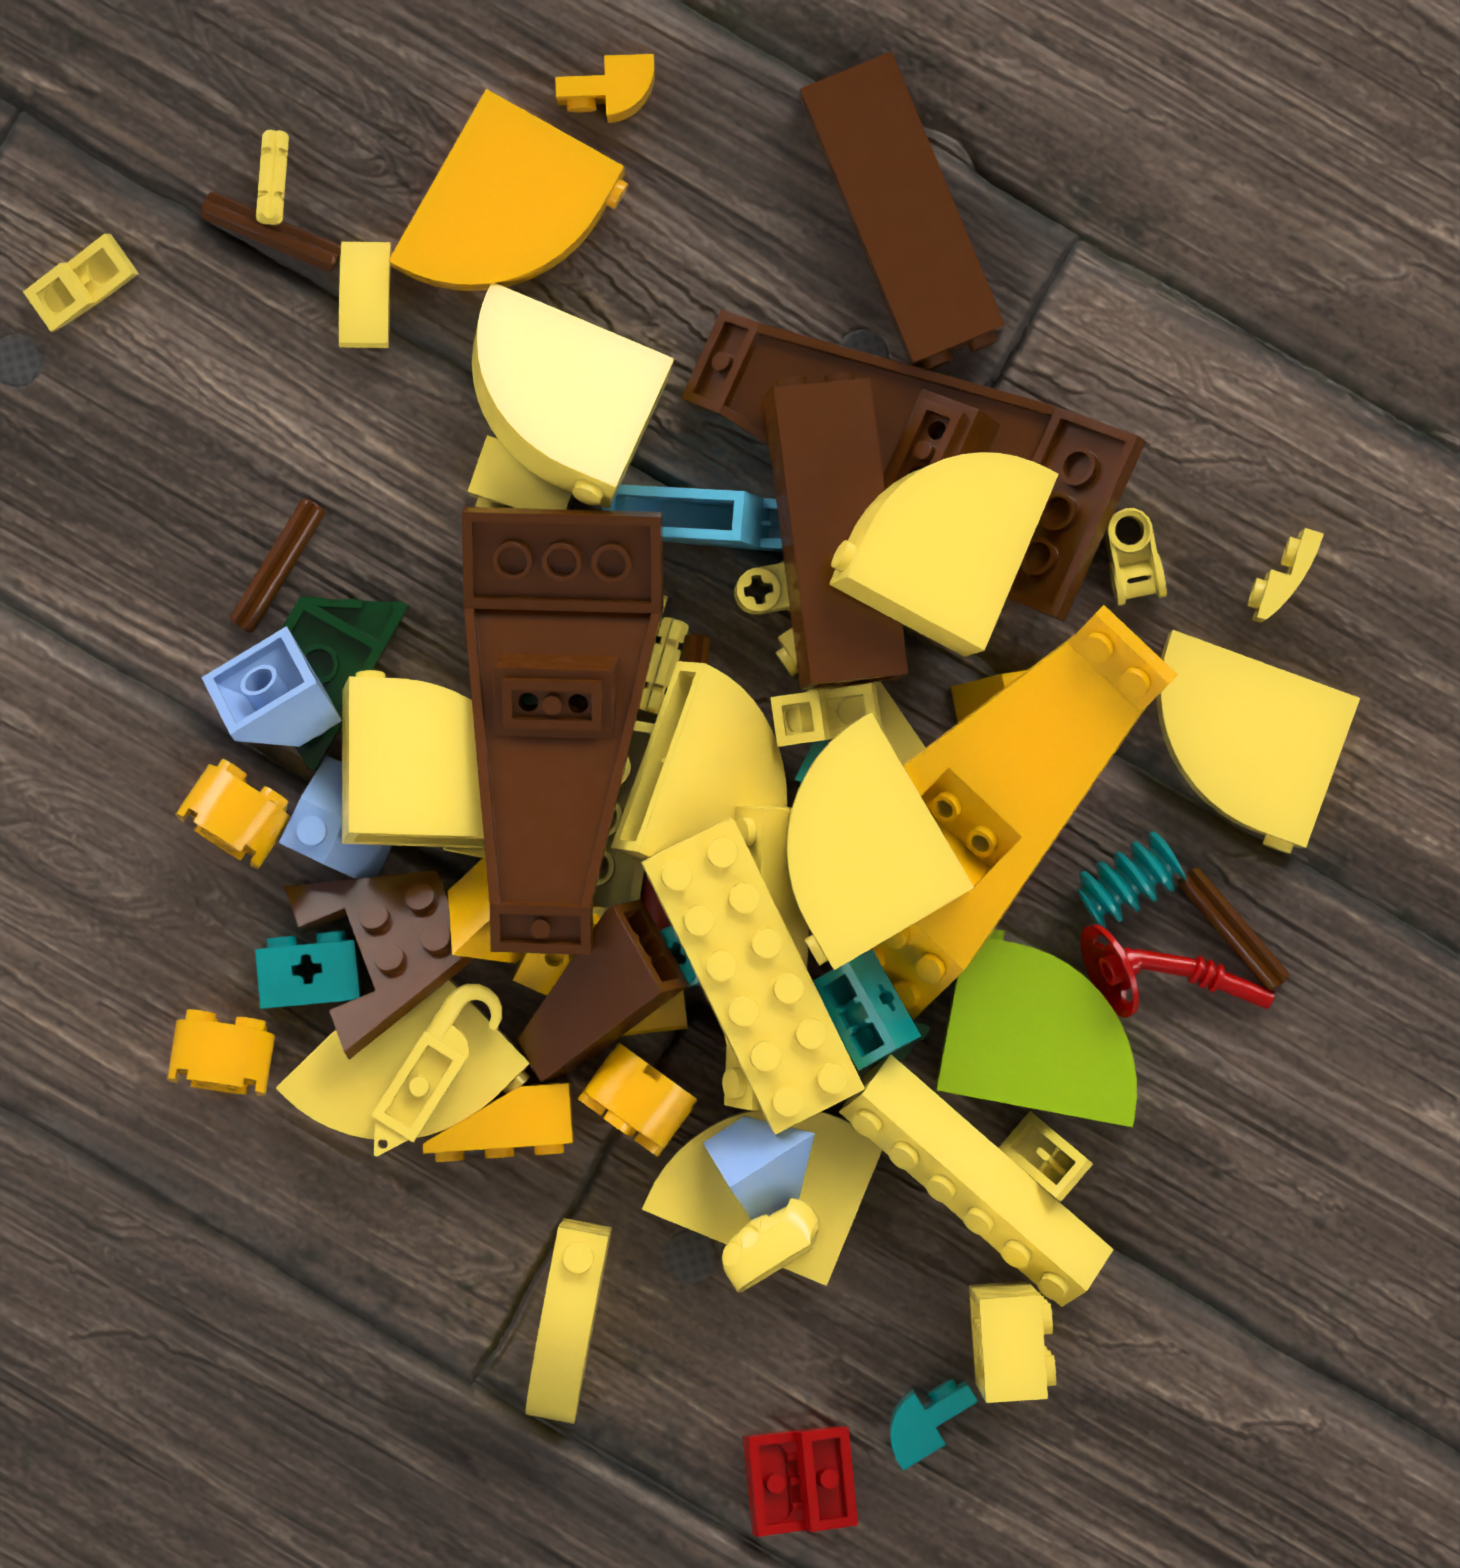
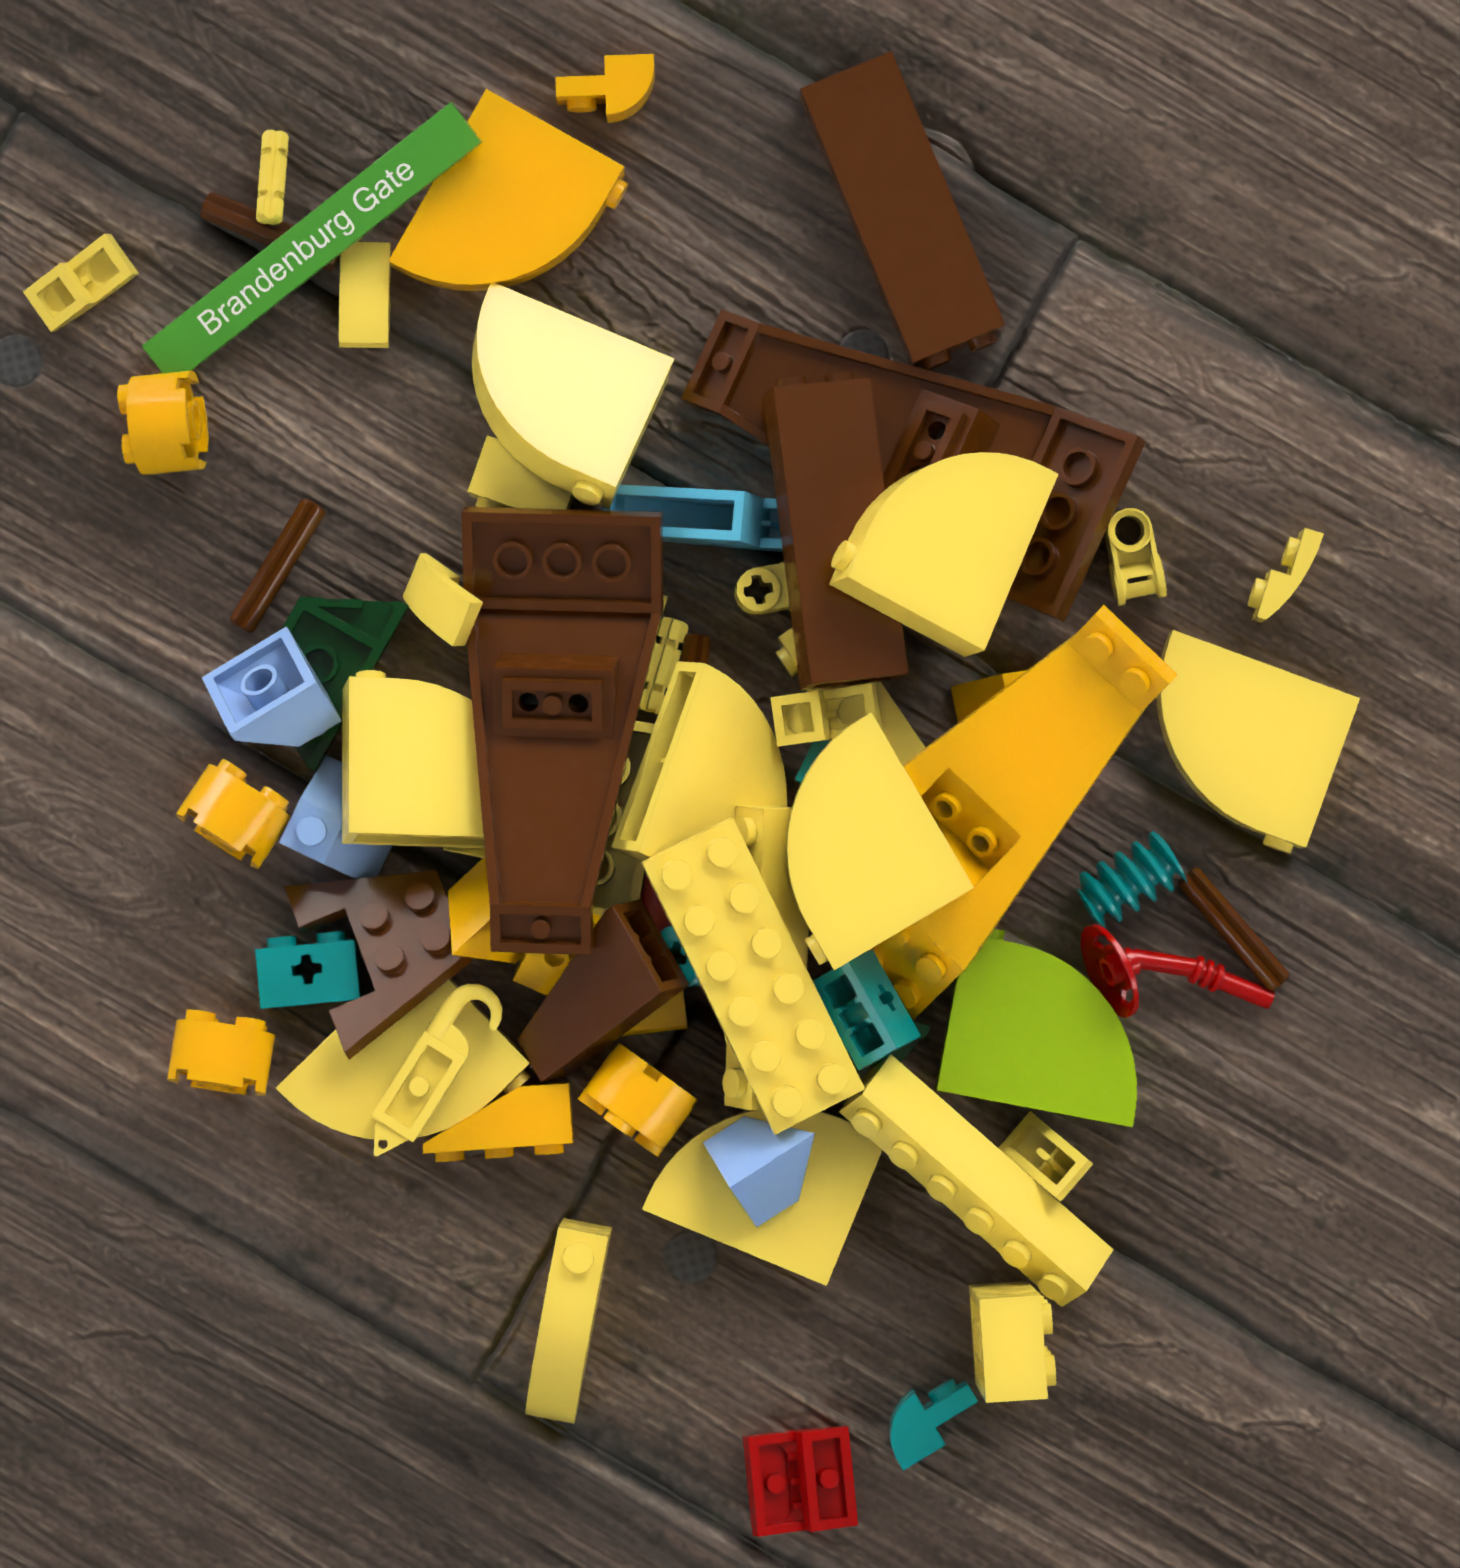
light yellow piece [721,1198,820,1293] -> none
none -> yellow brick [117,370,209,475]
none -> bright green tile [142,102,483,373]
none -> light yellow slope [403,553,483,647]

